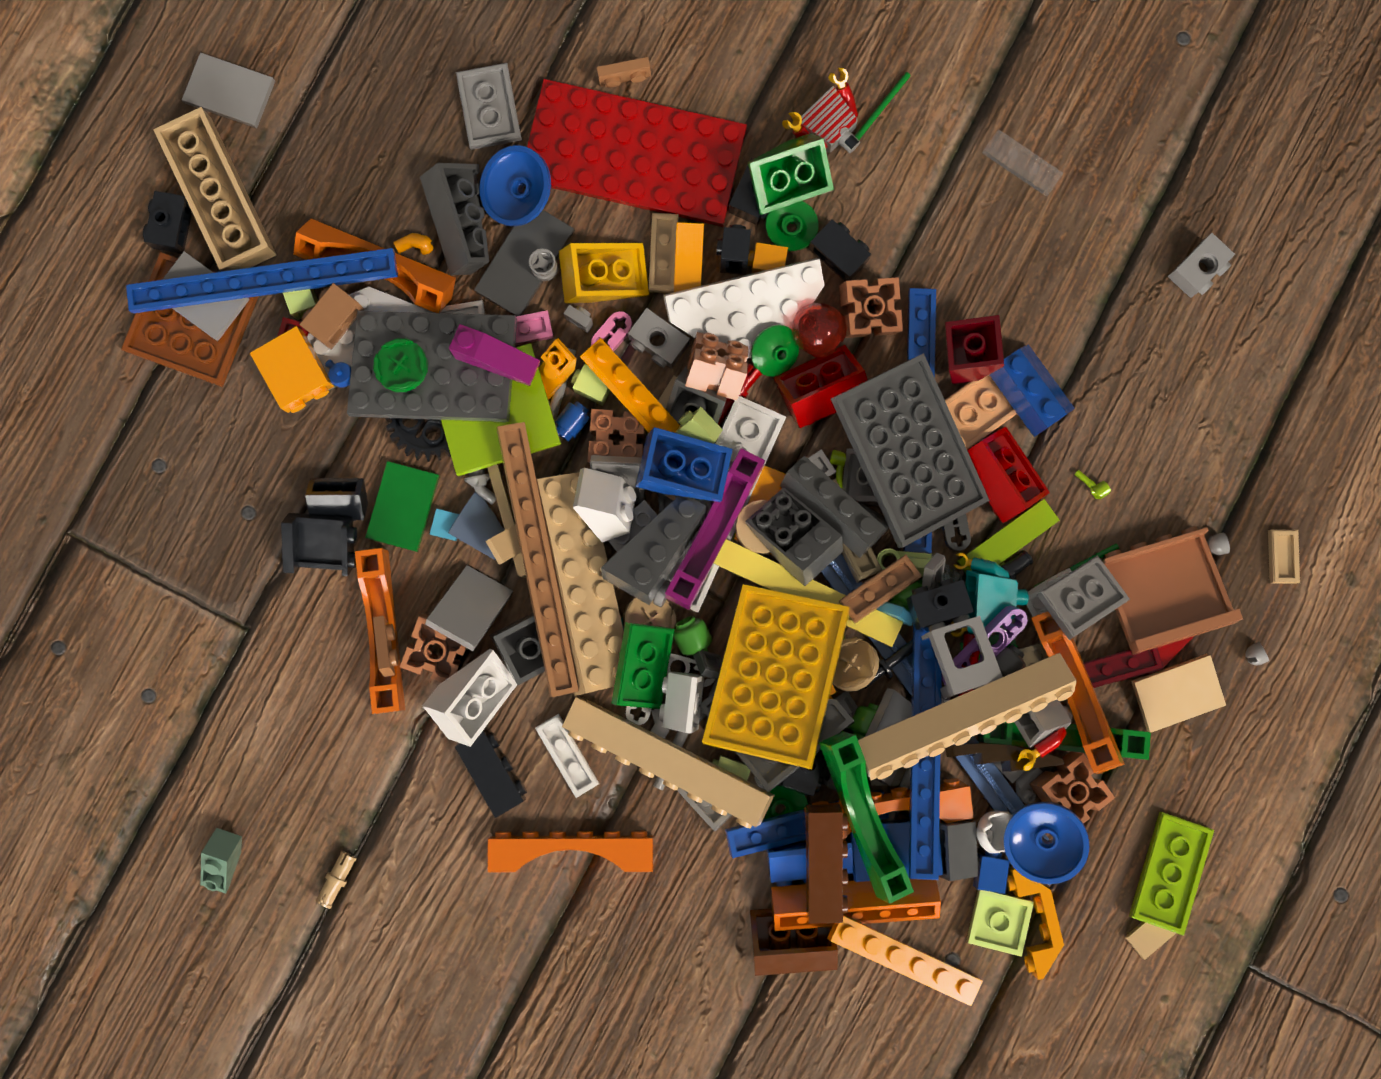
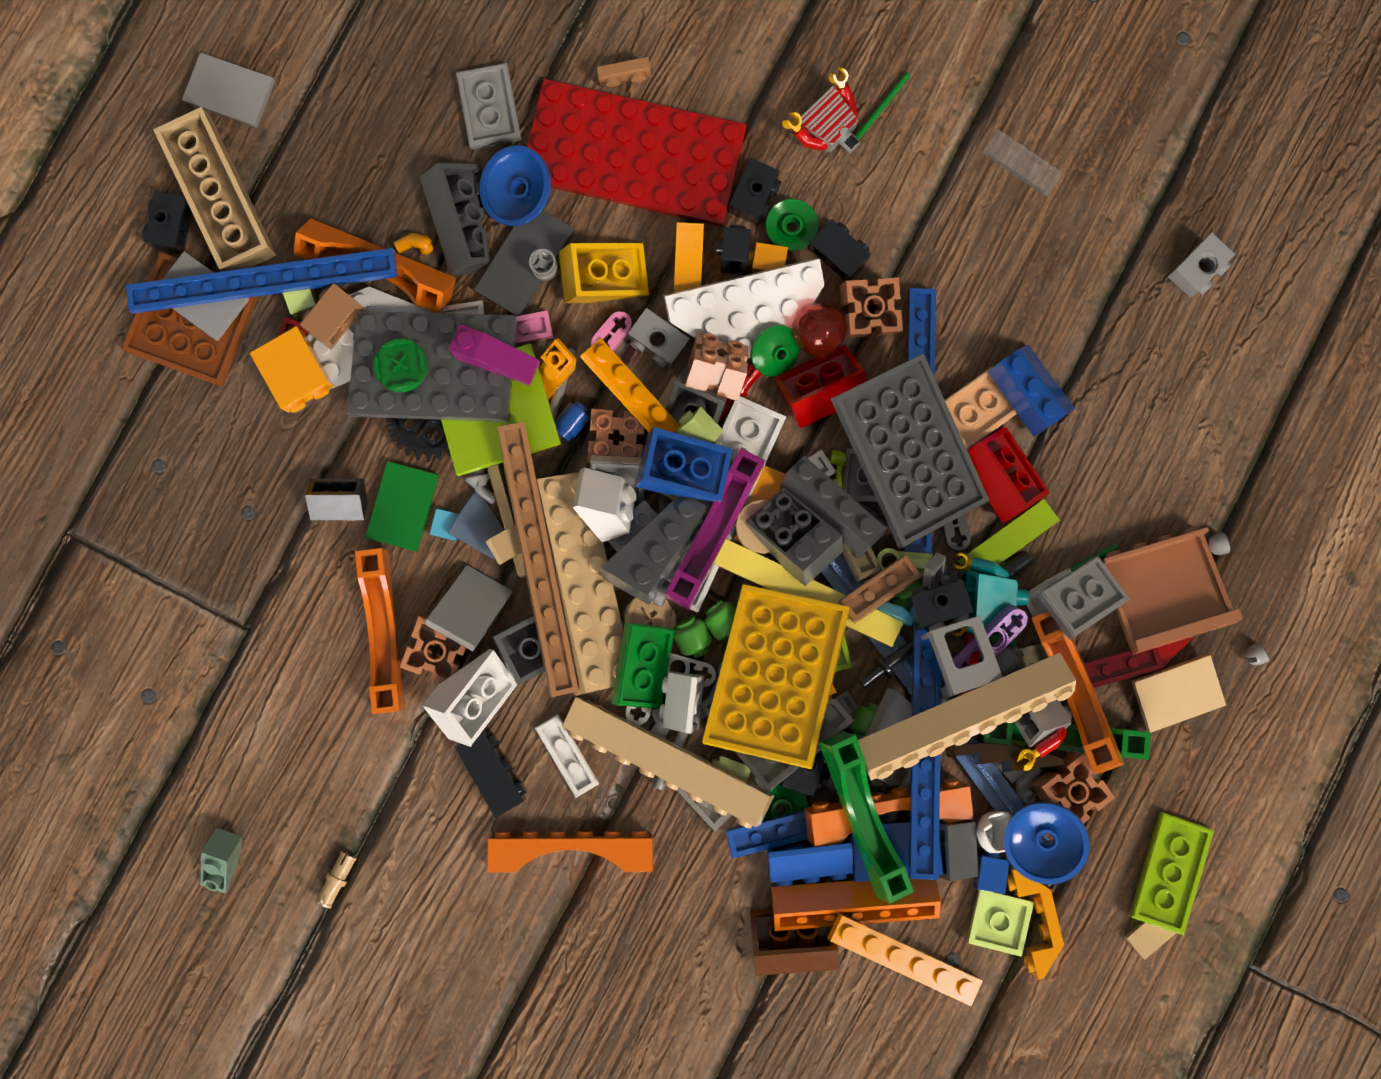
black panel [281,513,357,577] -> none
blue piece [325,360,351,388] -> none
medium nougat plate [373,616,398,677] -> none
light grey plate [563,305,593,333] -> none
yellowish green brick [571,364,610,406] -> none
tan tile [649,213,678,293] -> none
dark grey tile [694,650,723,680] -> none
green slope [748,133,834,215] -> none
reddish brown brick [806,804,848,924] -> none
tan tile [833,637,879,692] -> none
dark red slope [945,315,1004,384] -> none
lime hand [1074,470,1111,499] -> none
tan tile [1268,530,1300,584] -> none
none -> bright green head [704,600,736,640]

